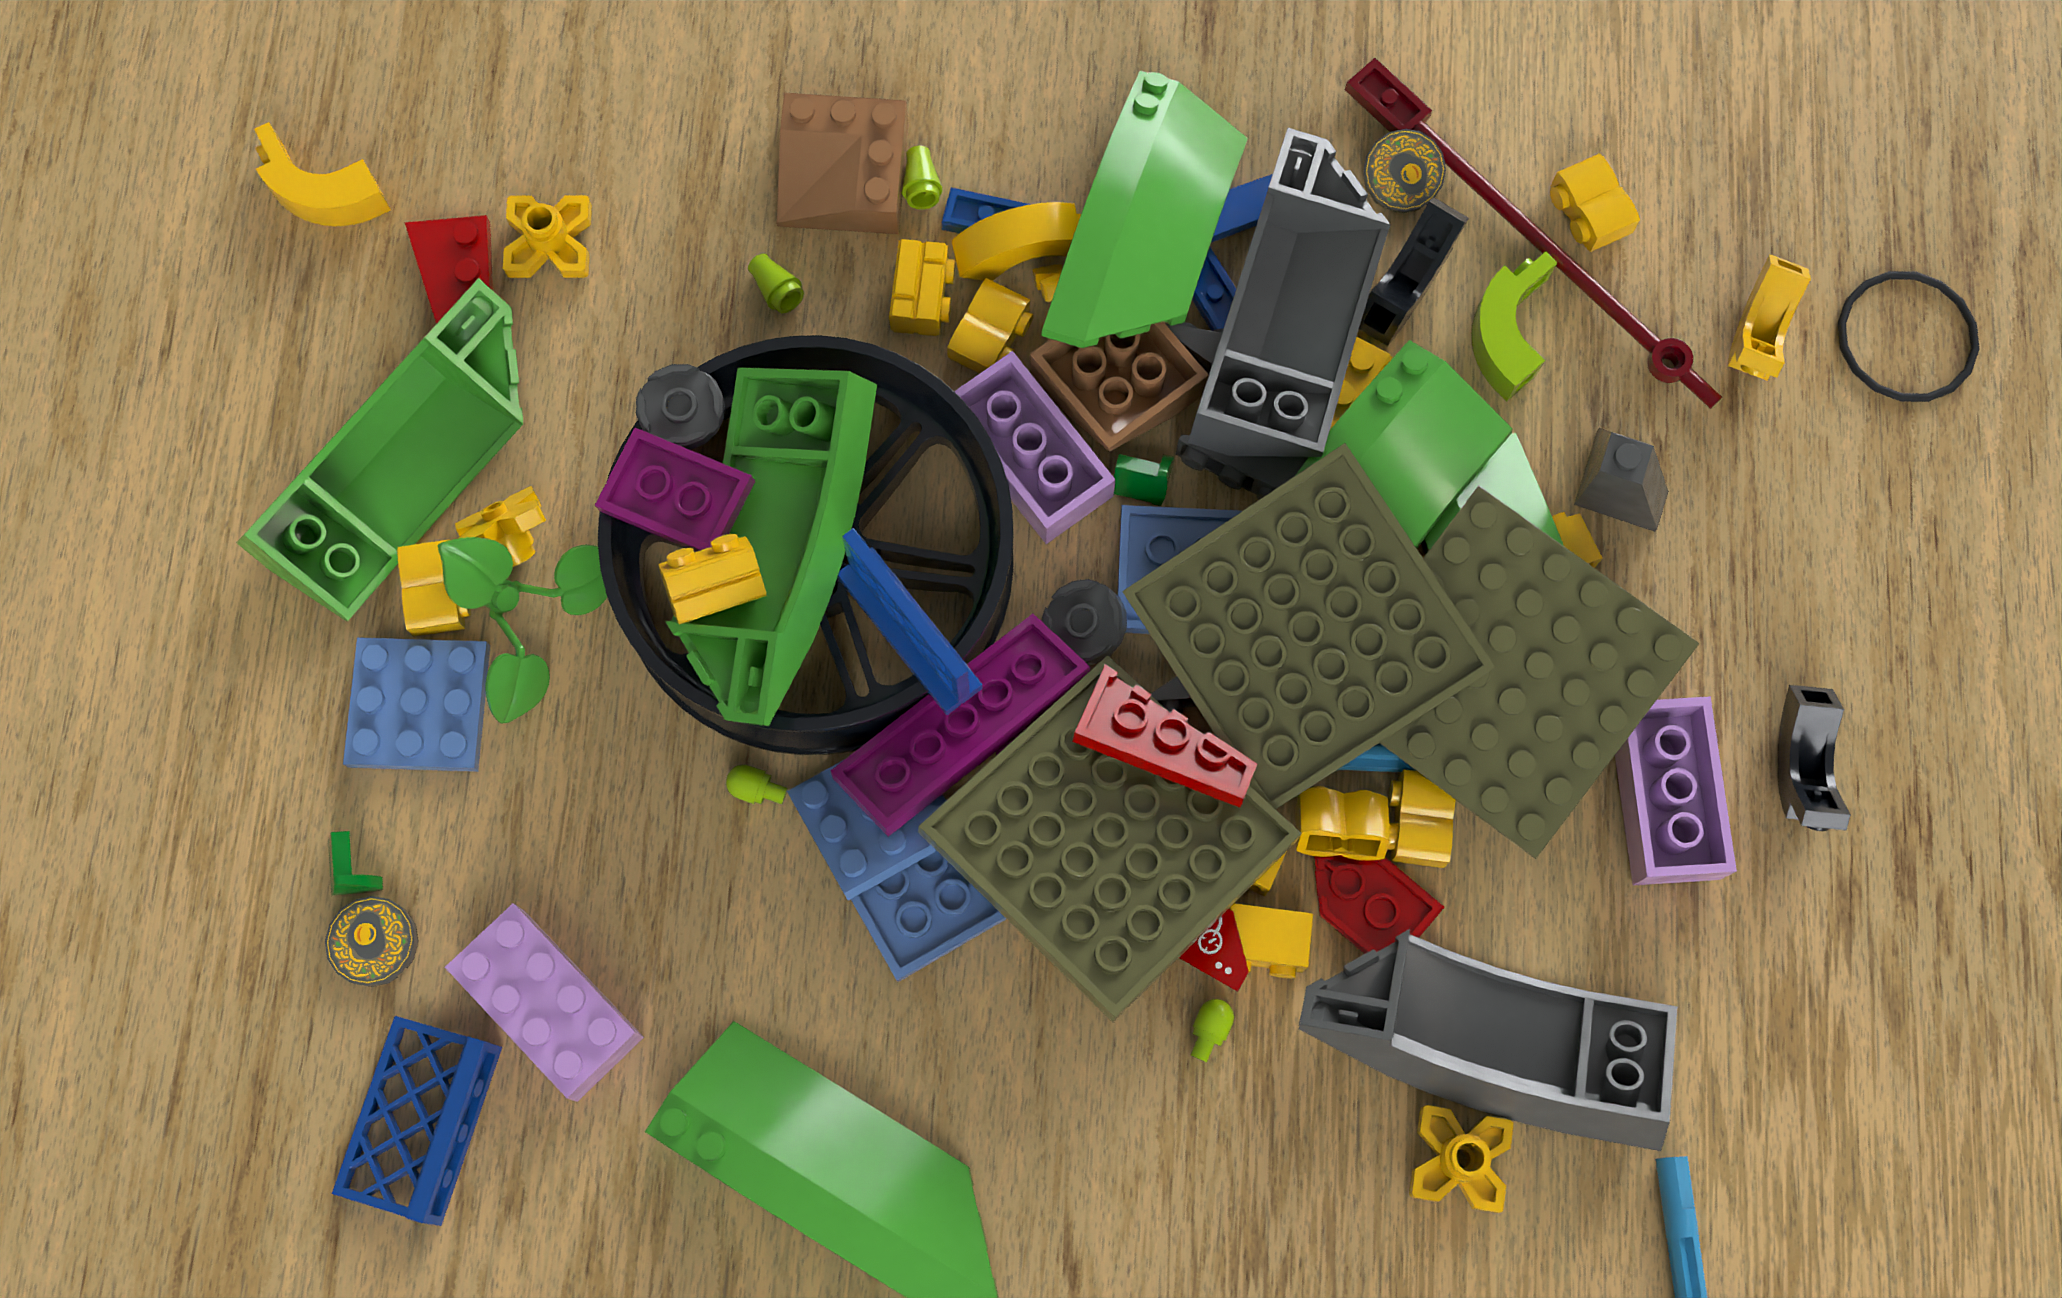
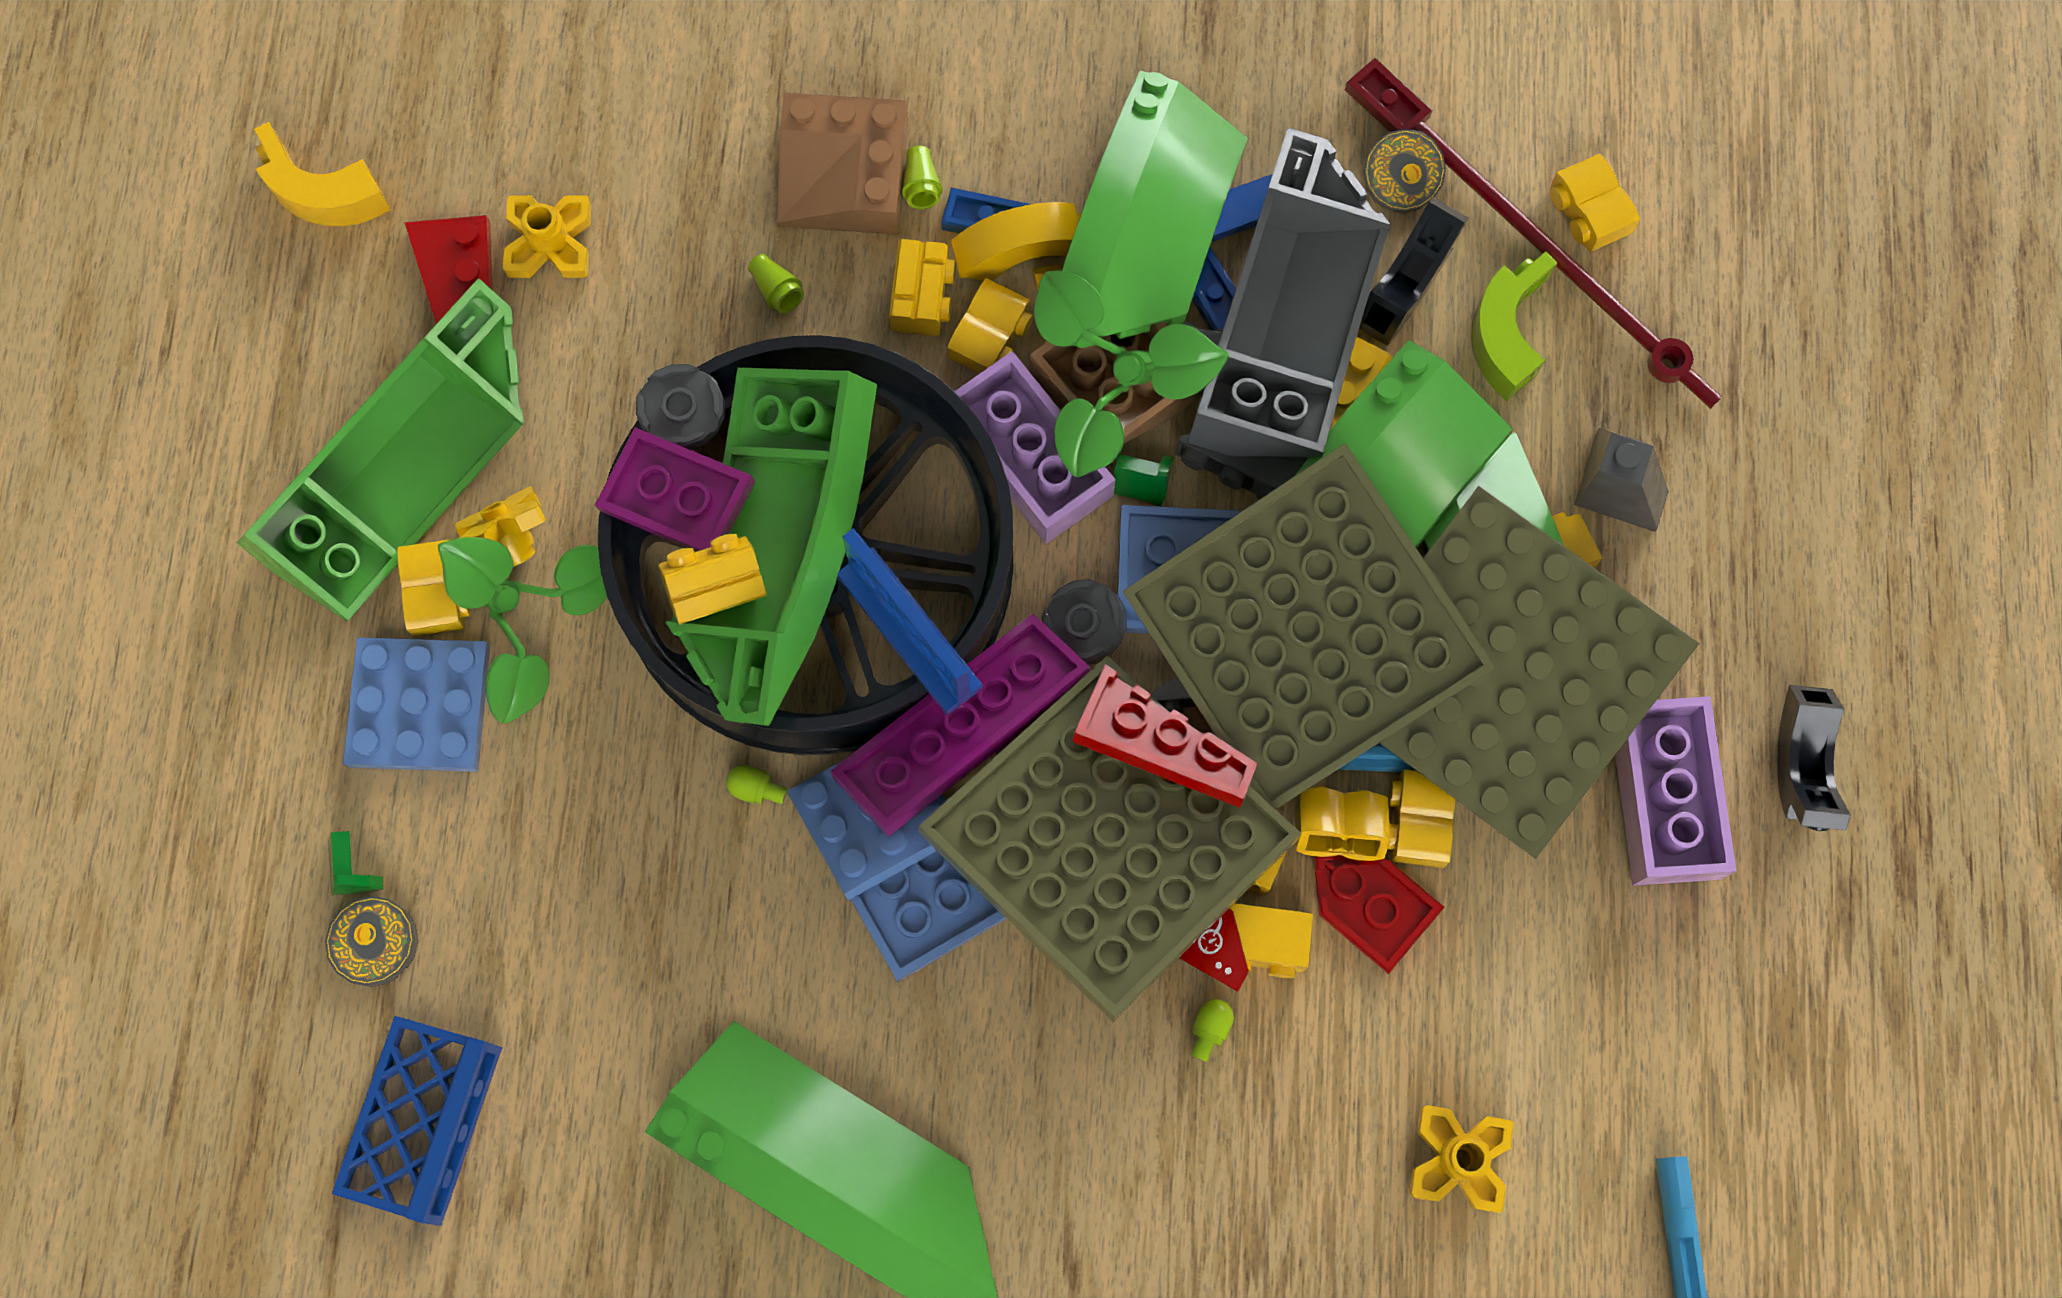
lavender brick [445,903,644,1102] -> none
dark grey slope [1299,929,1677,1151] -> none
yellow arch [1728,254,1811,381] -> none
black piece [1837,271,1980,402] -> none
none -> bright green plant [1034,271,1229,477]

